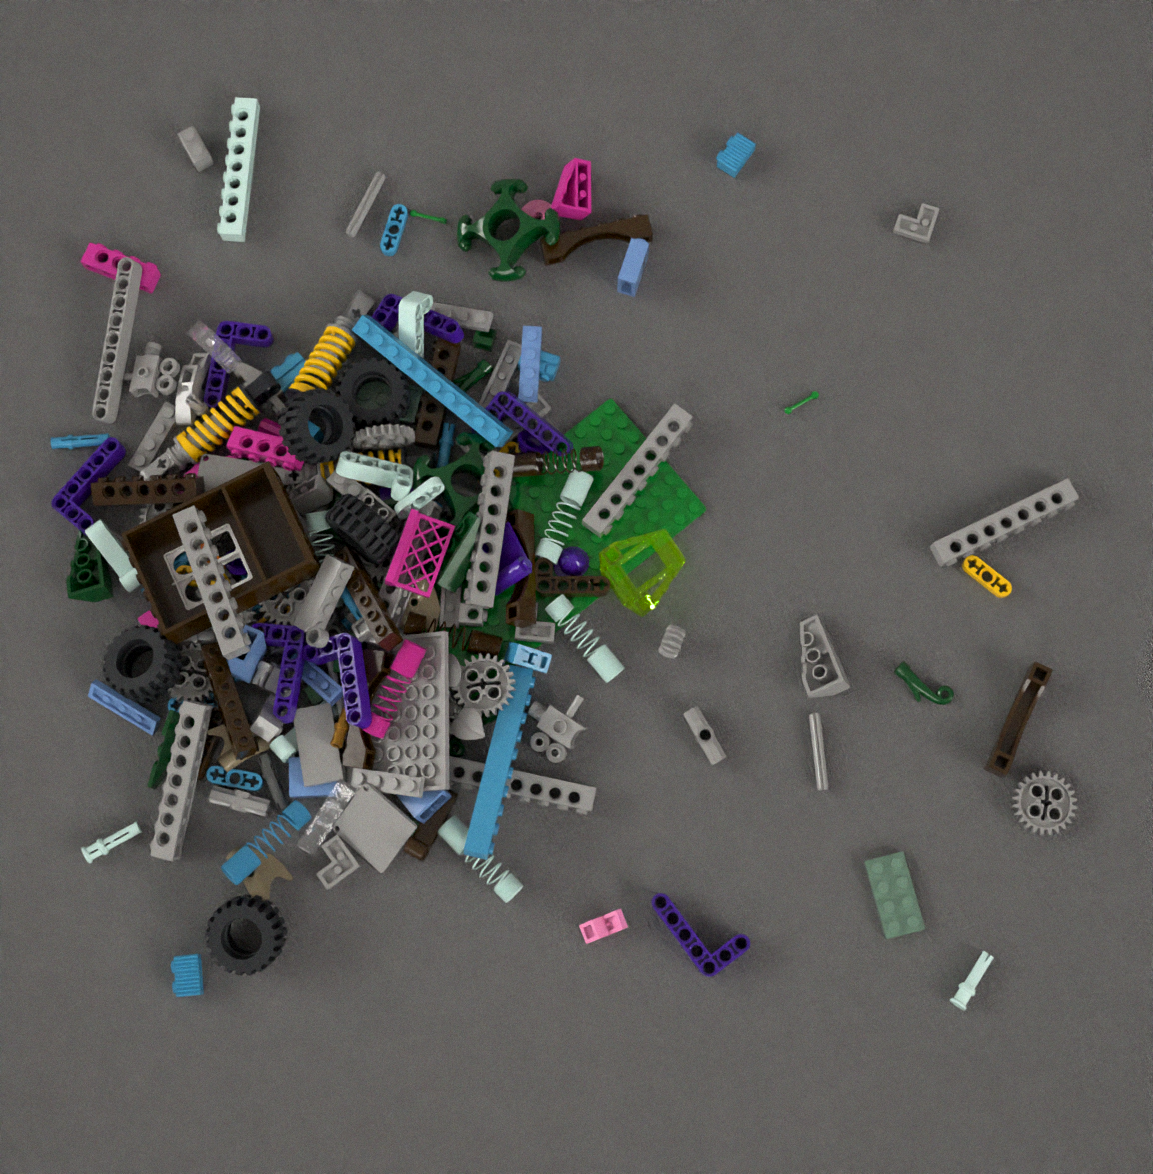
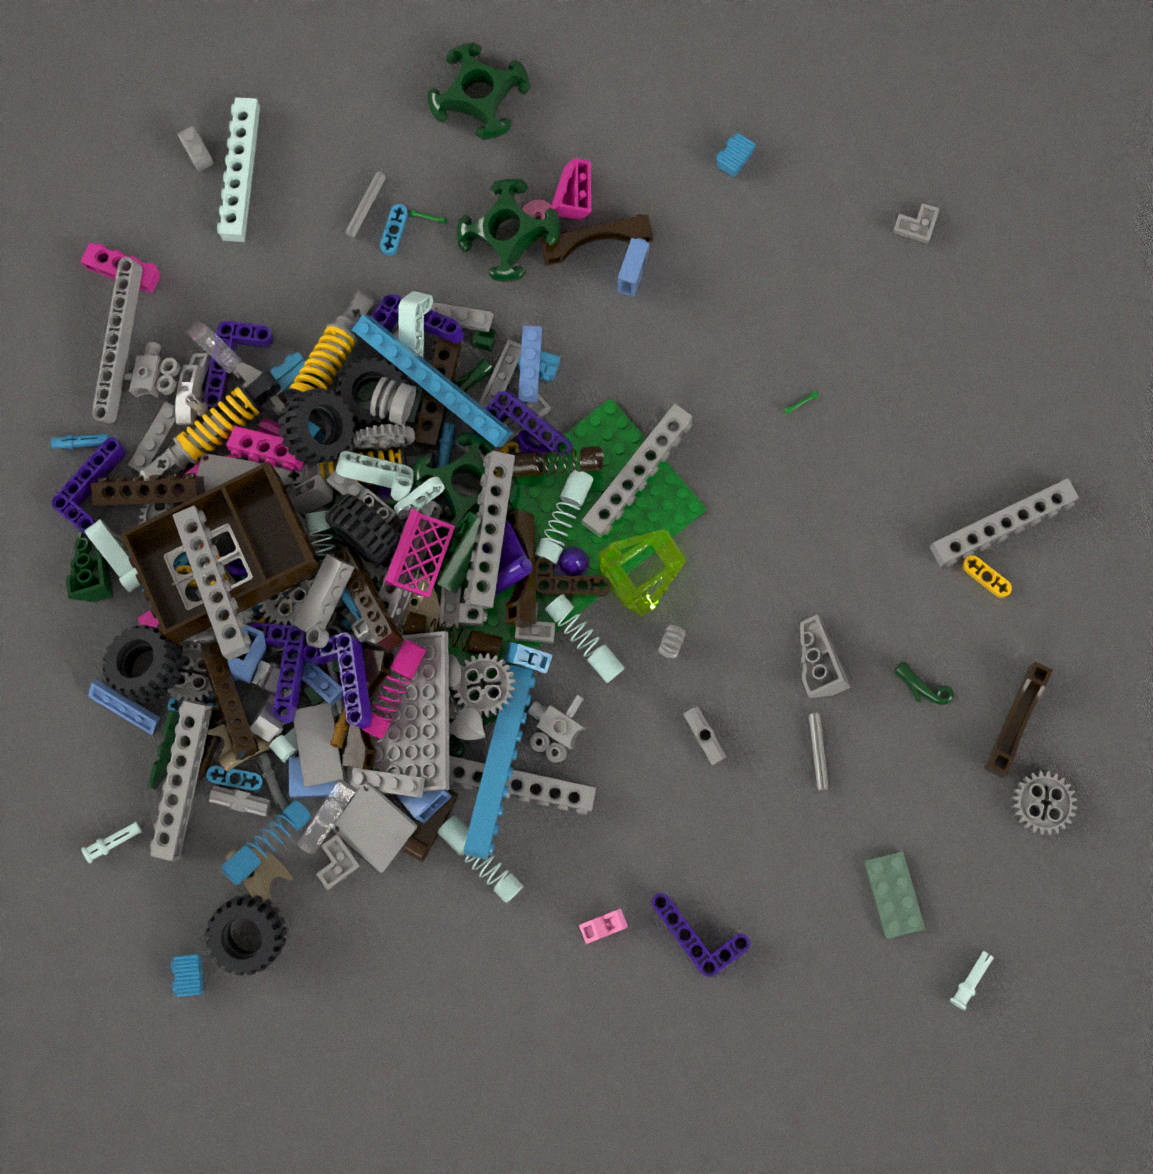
none -> light grey wheel [370,377,416,425]
none -> dark green piece [427,42,531,141]

